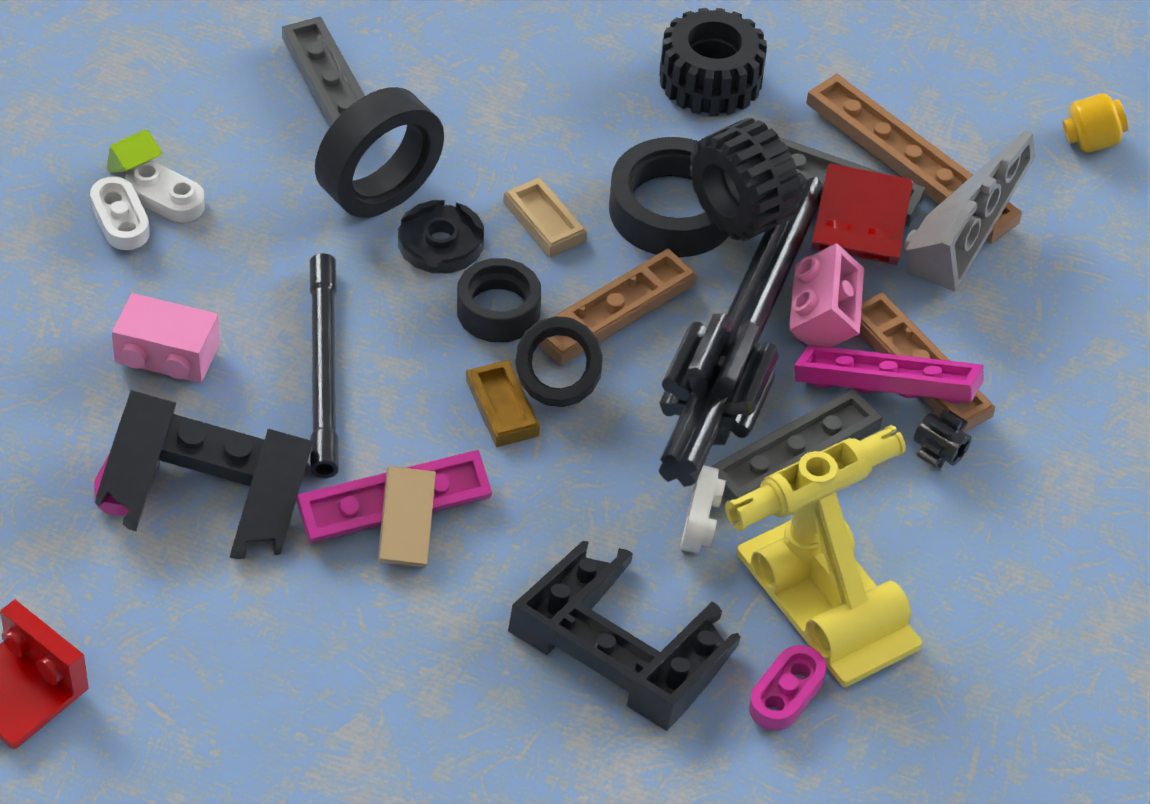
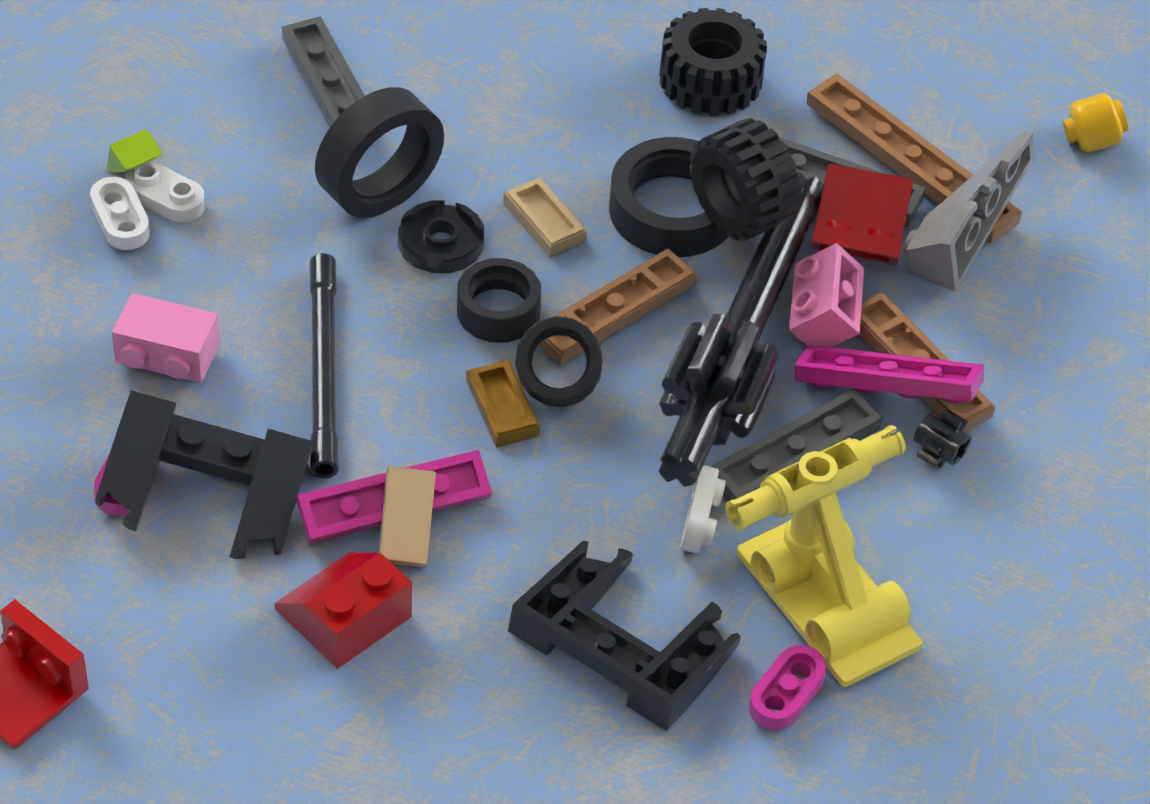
none -> red slope [275,552,412,669]

